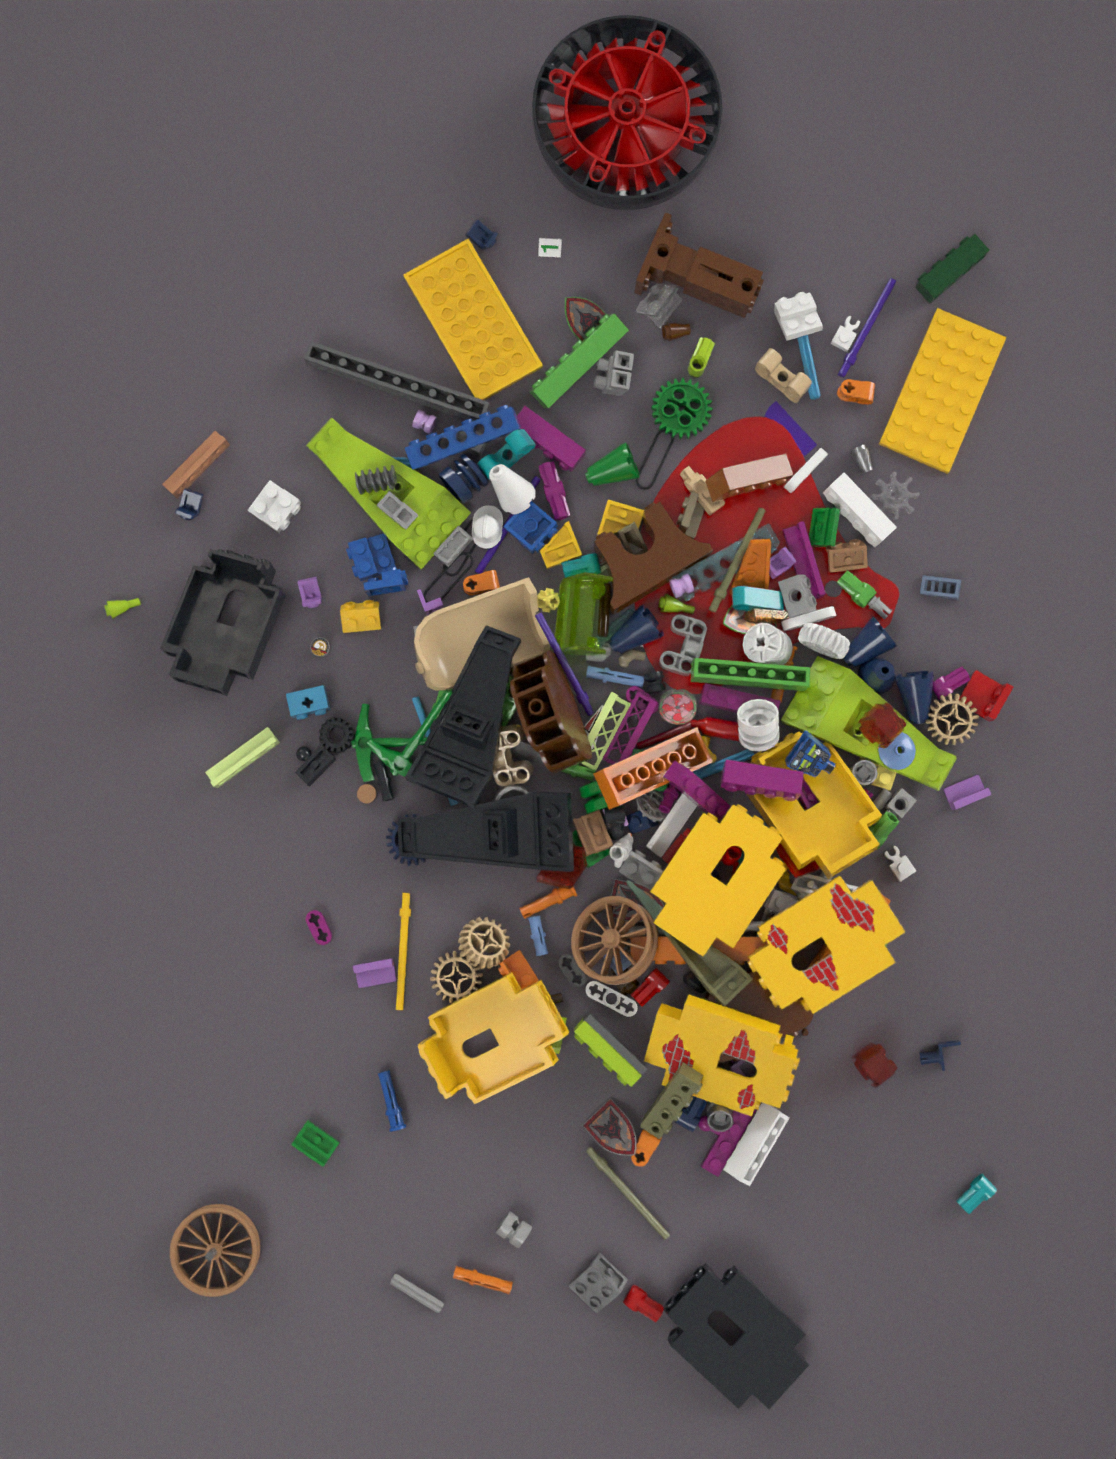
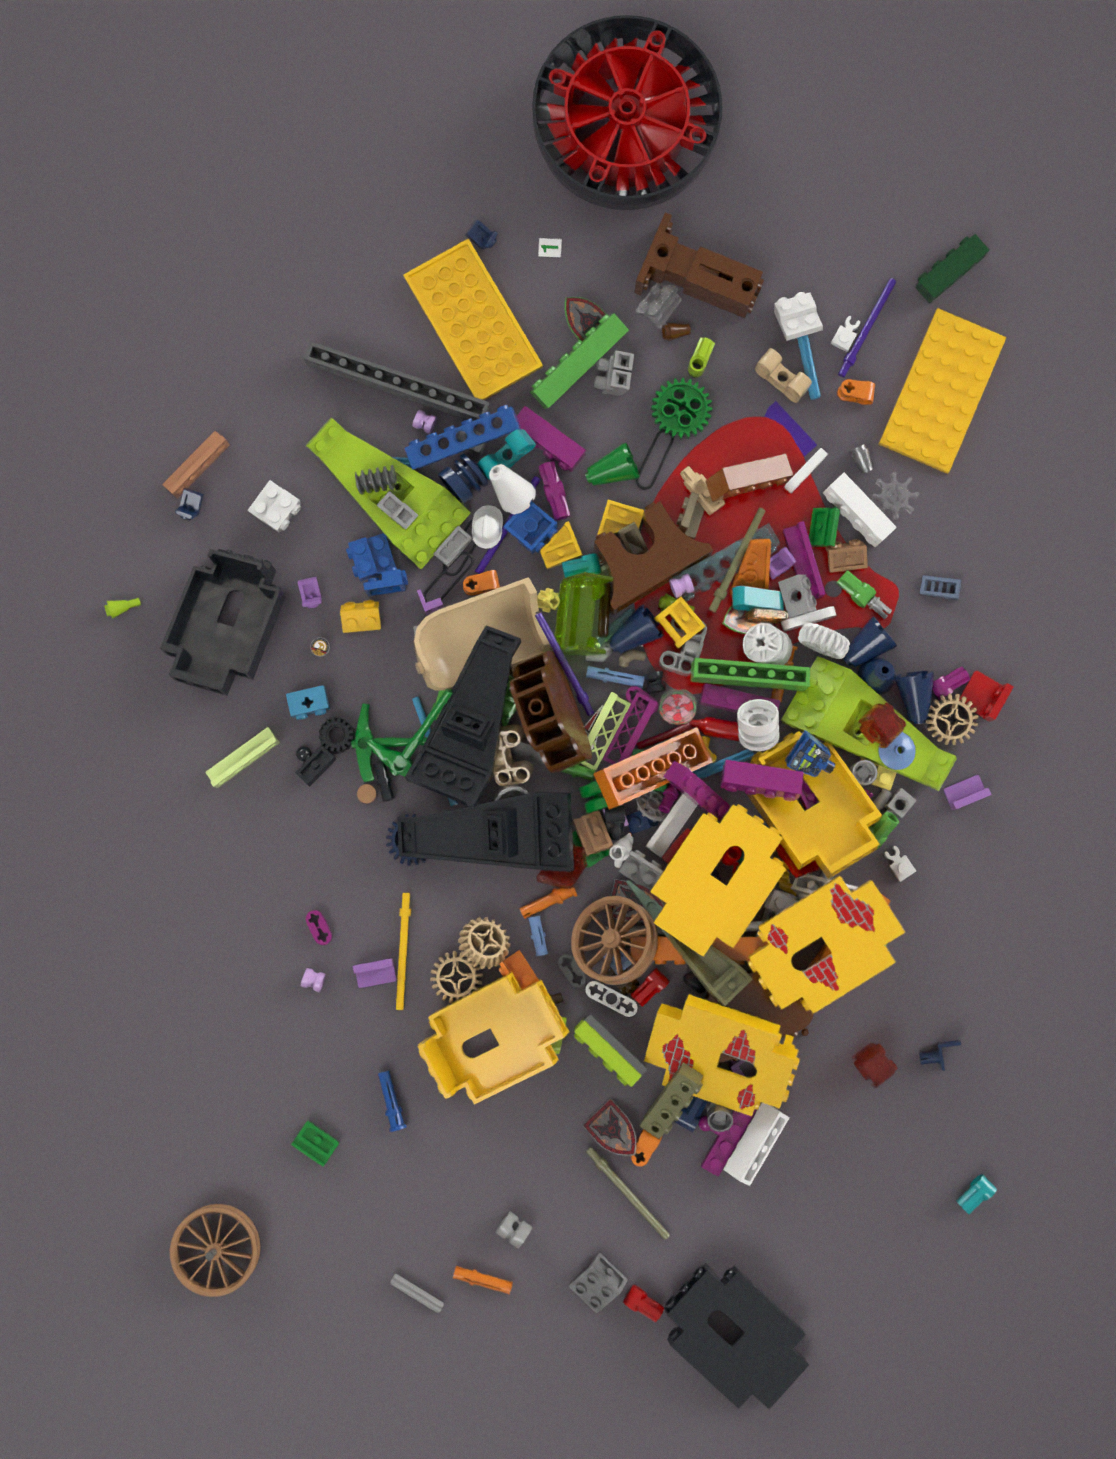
none -> lavender wheel [301,968,326,992]
none -> yellow plate [654,597,705,649]

